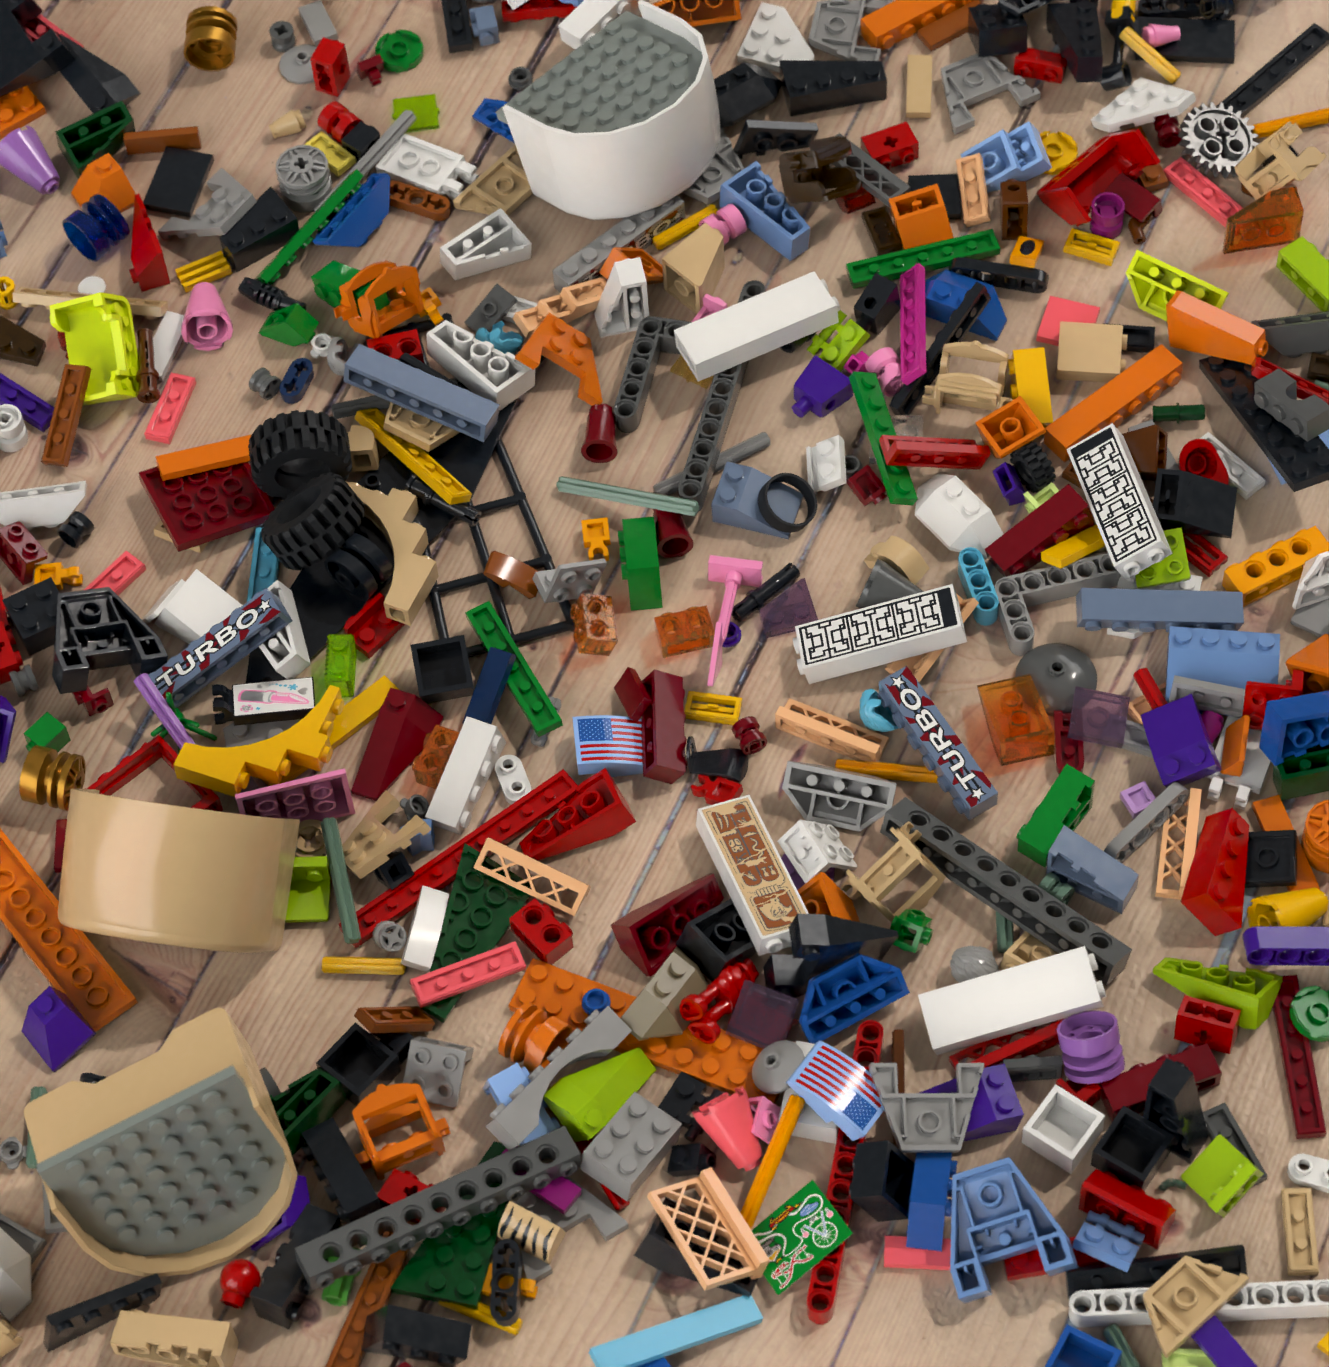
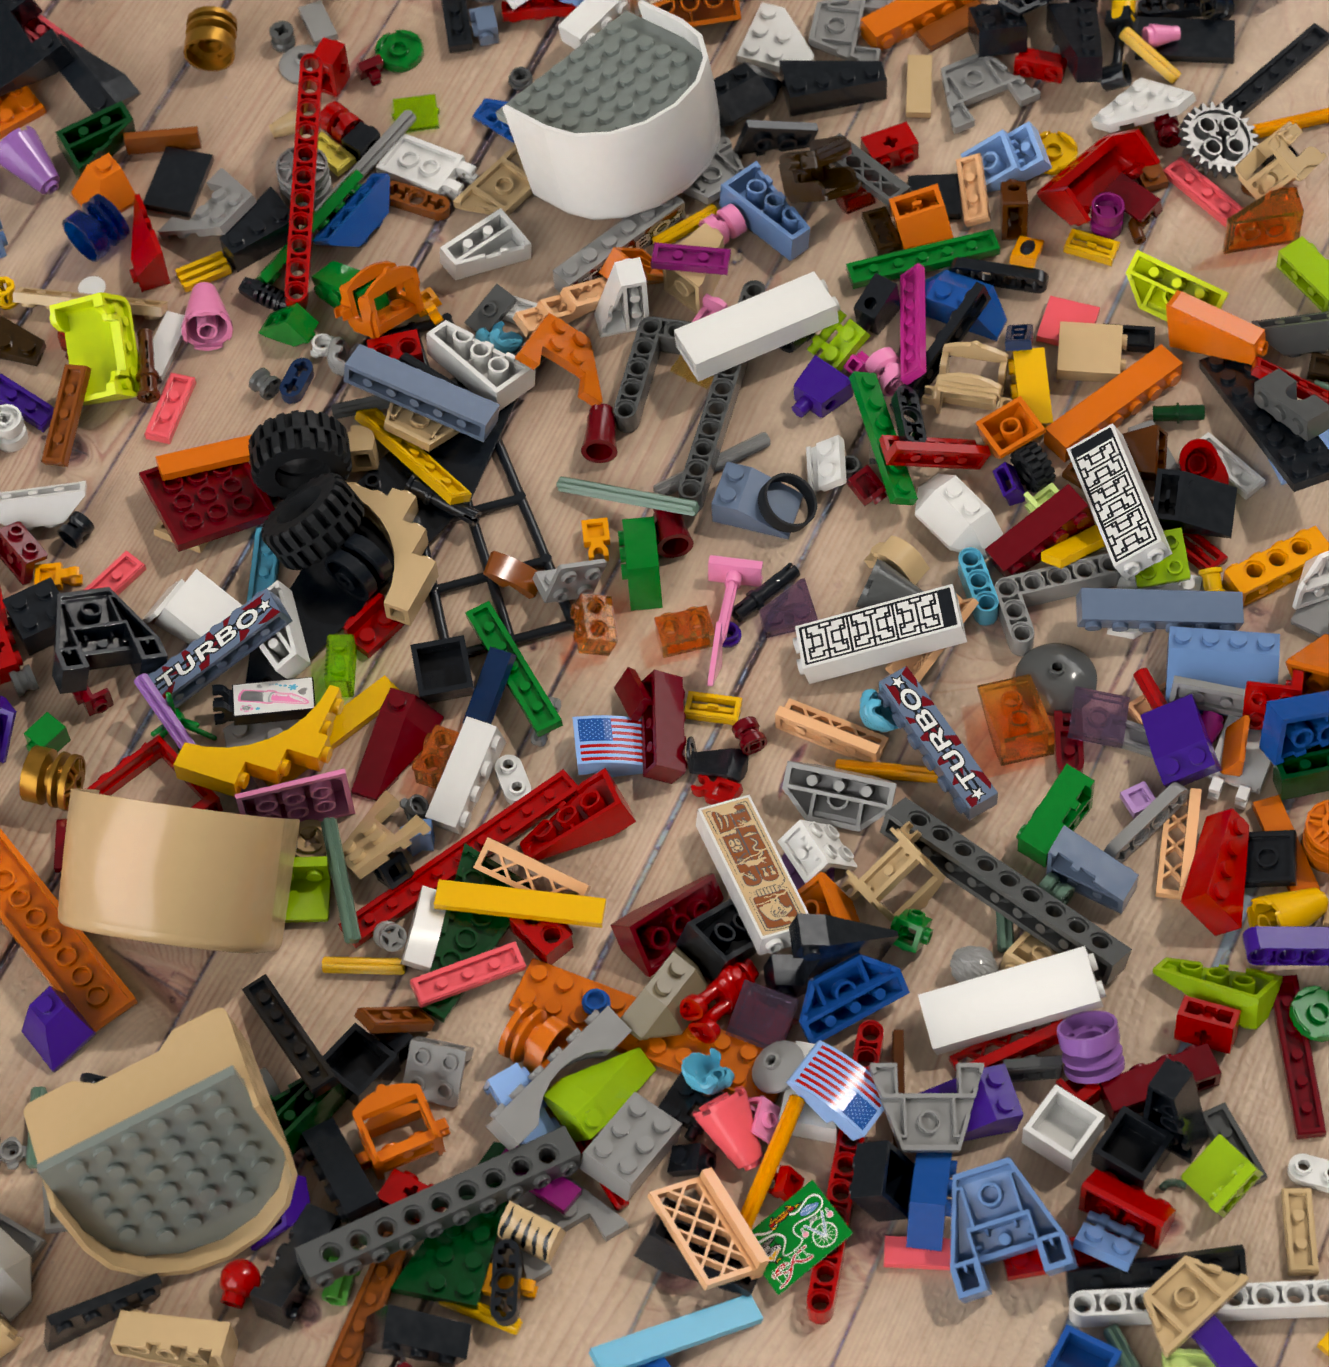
none -> black tile [242,974,340,1099]
none -> red beam [285,53,323,309]
none -> yellow tile [434,879,607,928]
none -> magenta tile [651,242,731,275]
none -> medium azure hair [681,1048,735,1095]
none -> red tile [768,1165,805,1202]
none -> black beam [891,385,927,442]
none -> dark blue tile [1005,324,1034,351]
none -> yellow bush [1198,567,1226,591]

